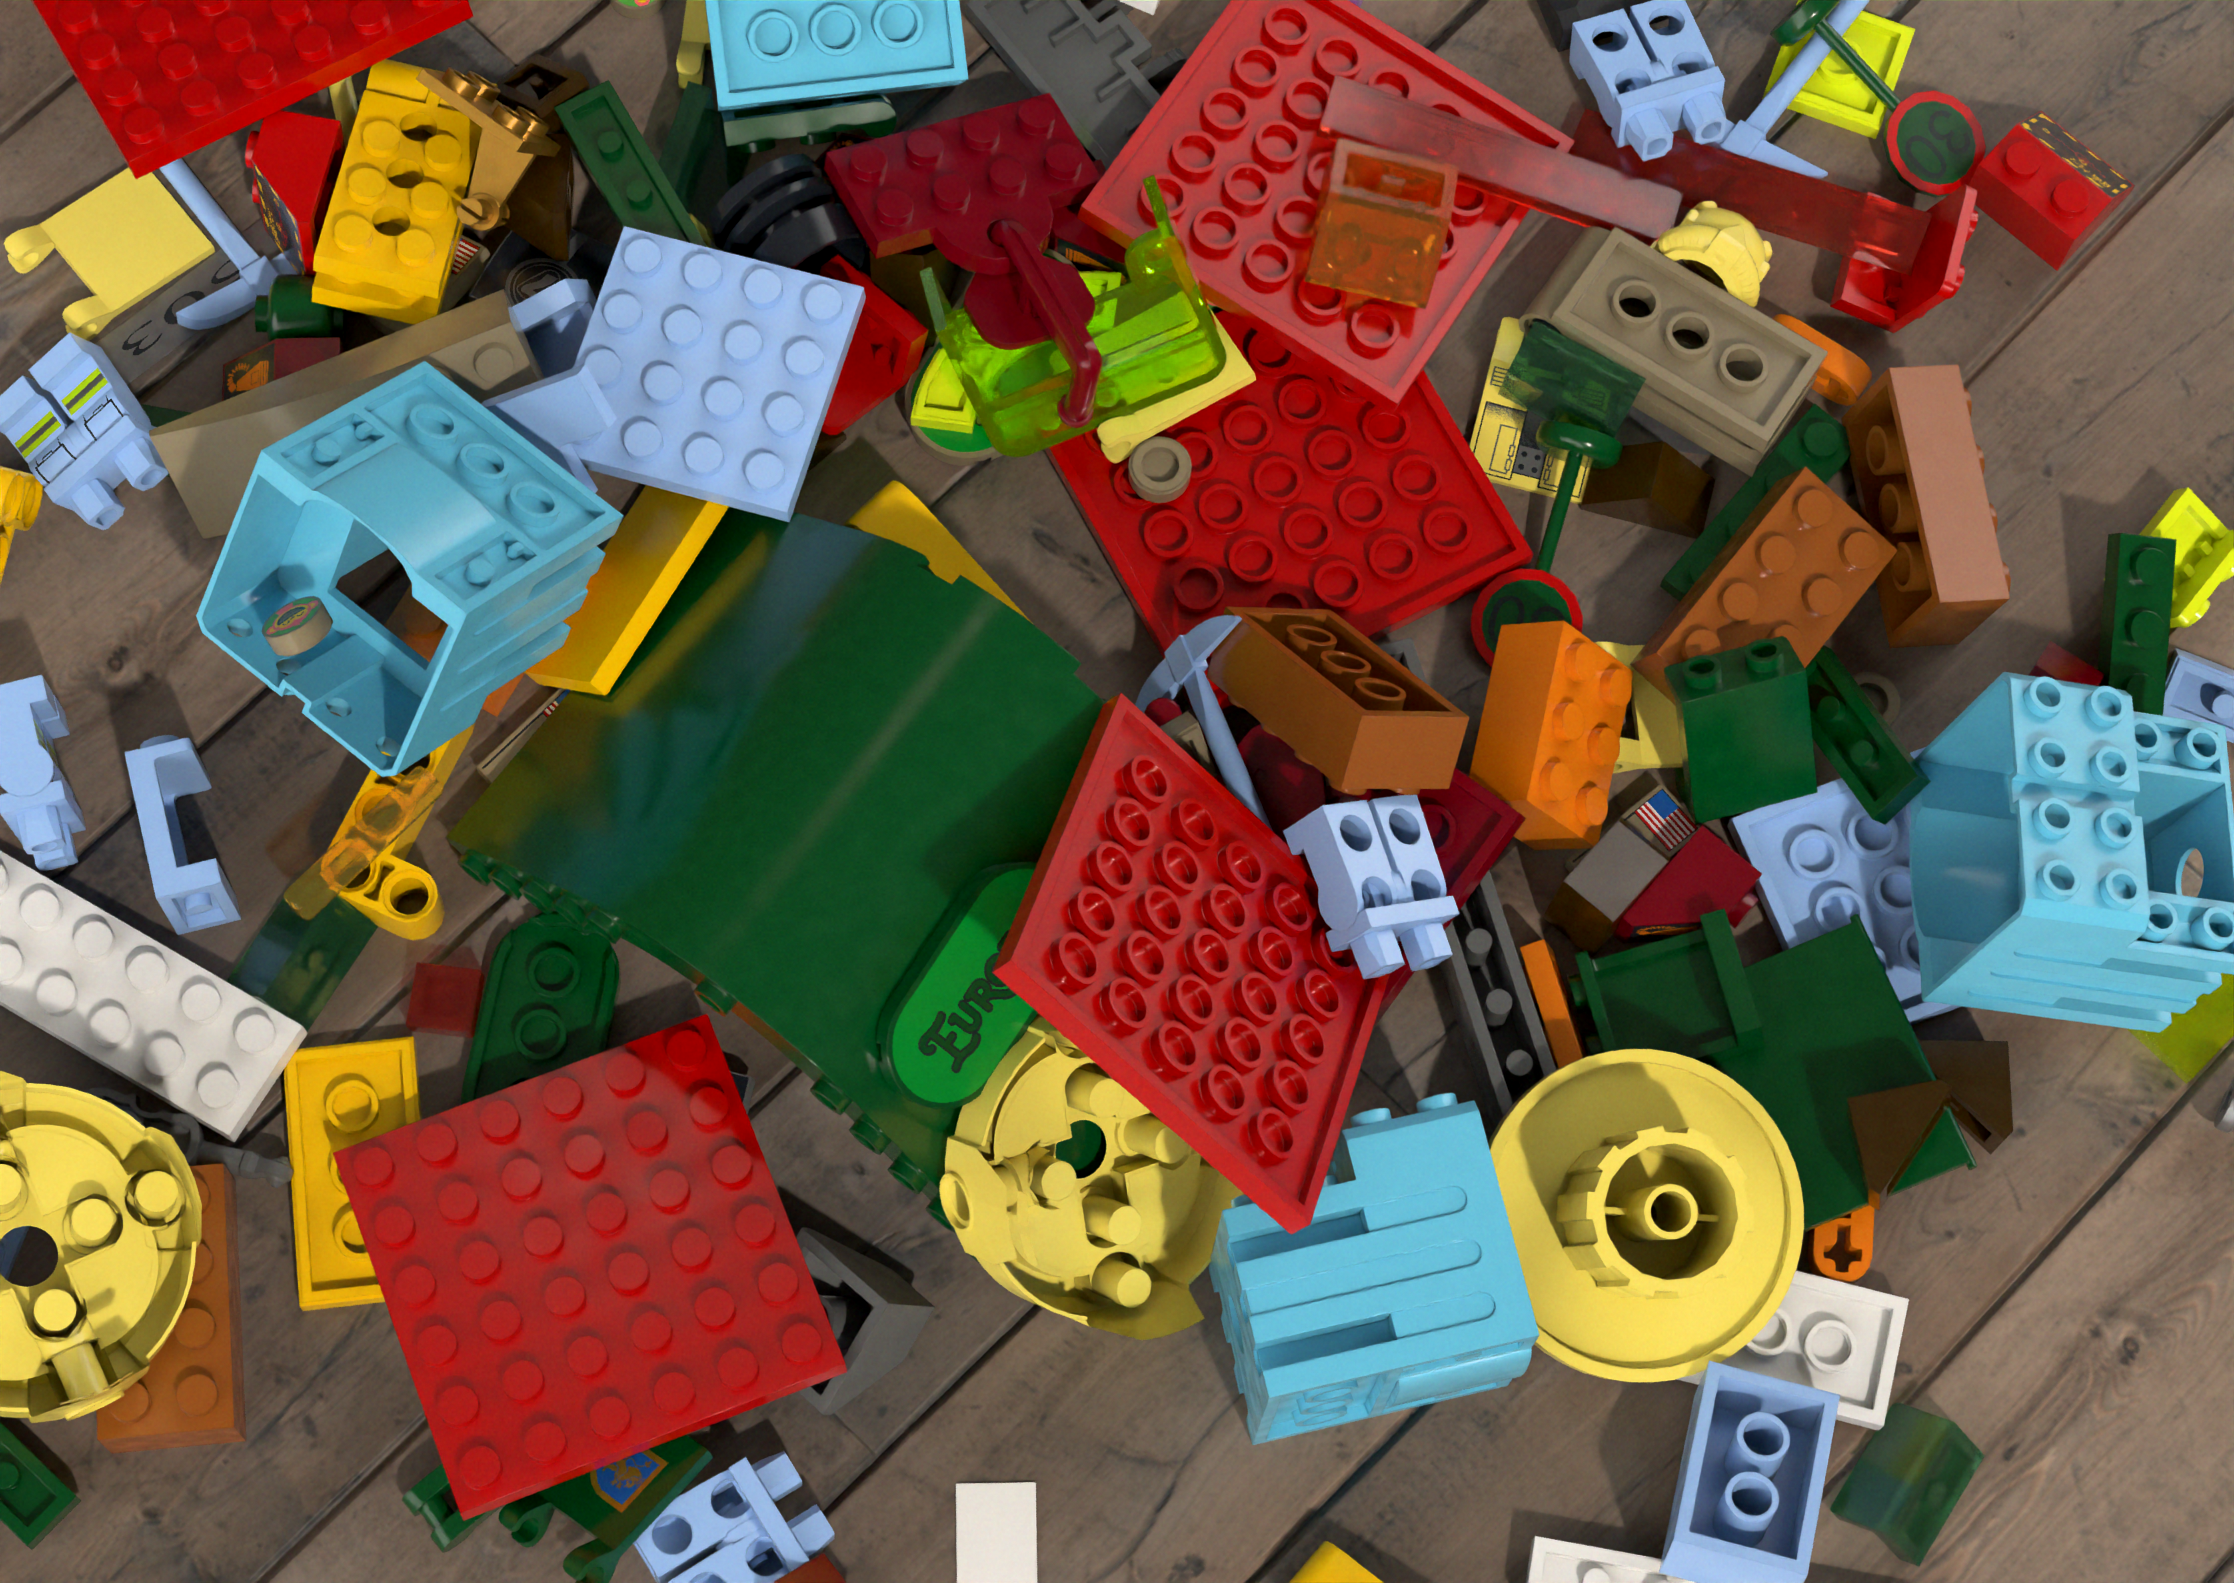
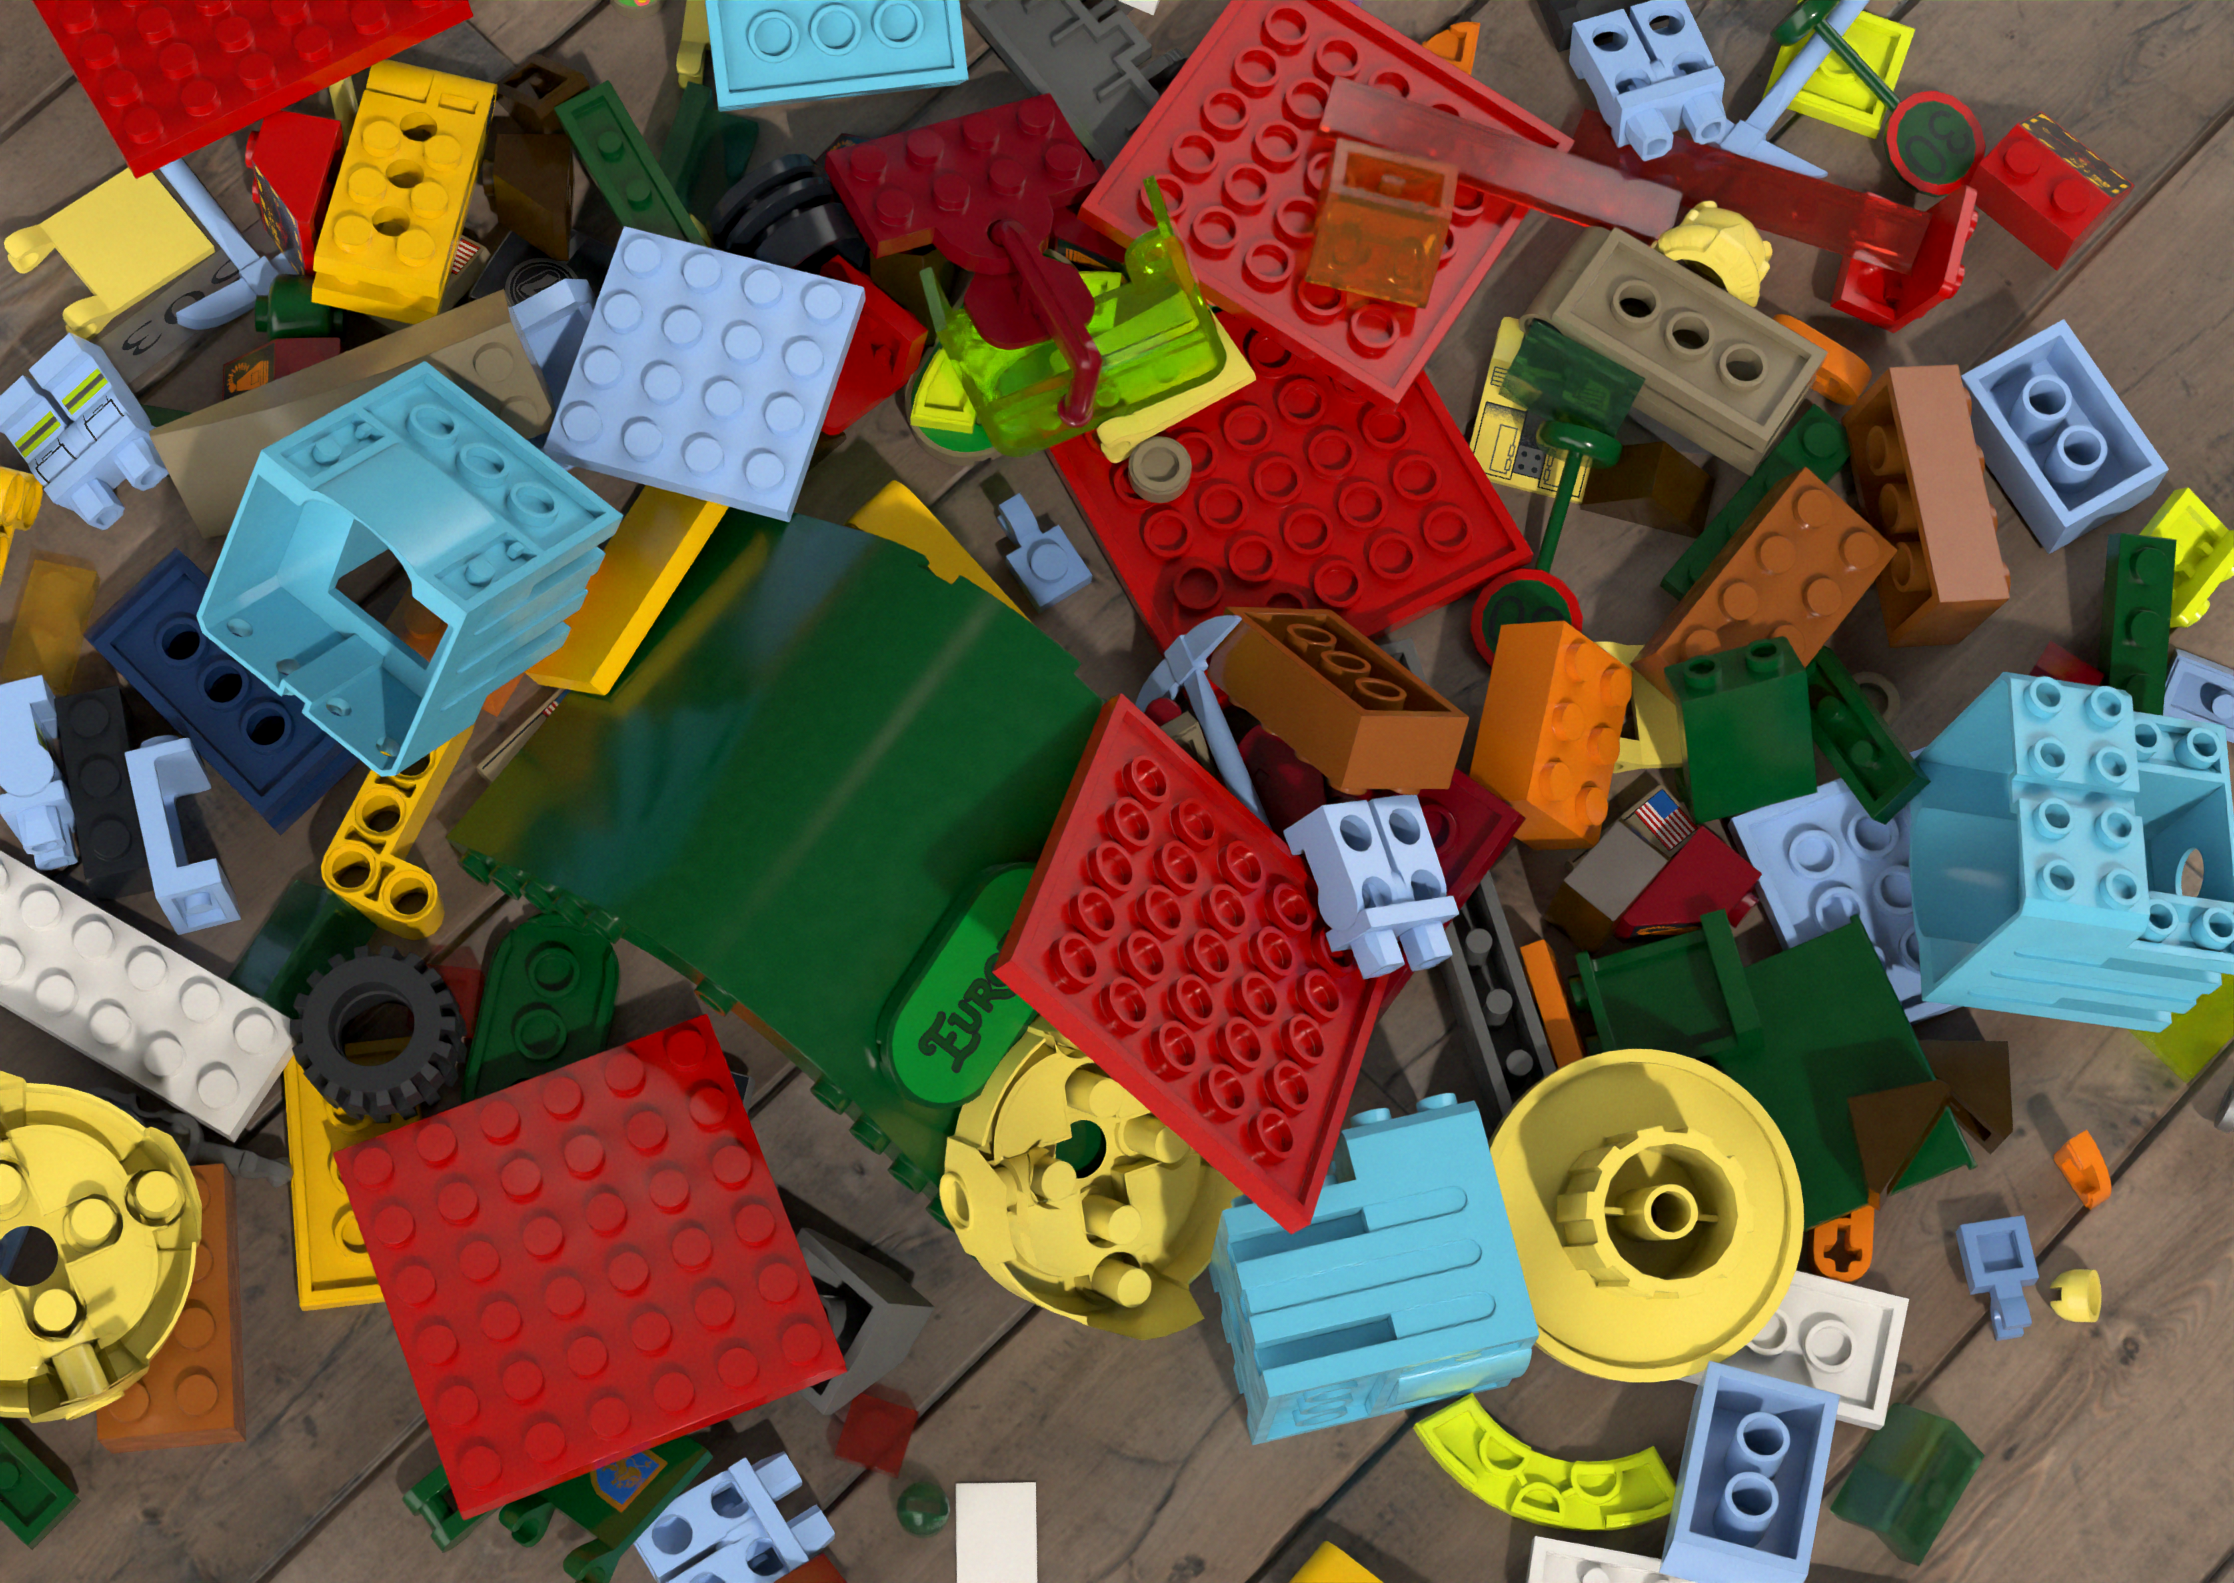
dark tan tile [262,596,333,656] -> none
clear yellow axle [283,766,444,921] -> none
pearl gold plate [416,67,561,231] -> none
light blue tile [481,364,617,493] -> none
dark green plate [721,93,897,153] -> none
none -> clear yellow plate [0,559,101,696]
none -> black brick [54,686,154,902]
none -> dark blue hinge [81,547,360,836]
none -> black tyre [290,945,467,1123]
none -> clear red plate [834,1393,919,1479]
none -> clear green hinge [896,1482,950,1538]
none -> medium blue plate [997,493,1093,614]
none -> neon yellow tile [1413,1393,1676,1532]
none -> orange tile [1421,22,1480,76]
none -> medium blue plate [1955,1215,2039,1341]
none -> light blue brick [1961,319,2169,555]
none -> light yellow hinge [2050,1269,2101,1322]
none -> orange tile [2053,1129,2112,1210]

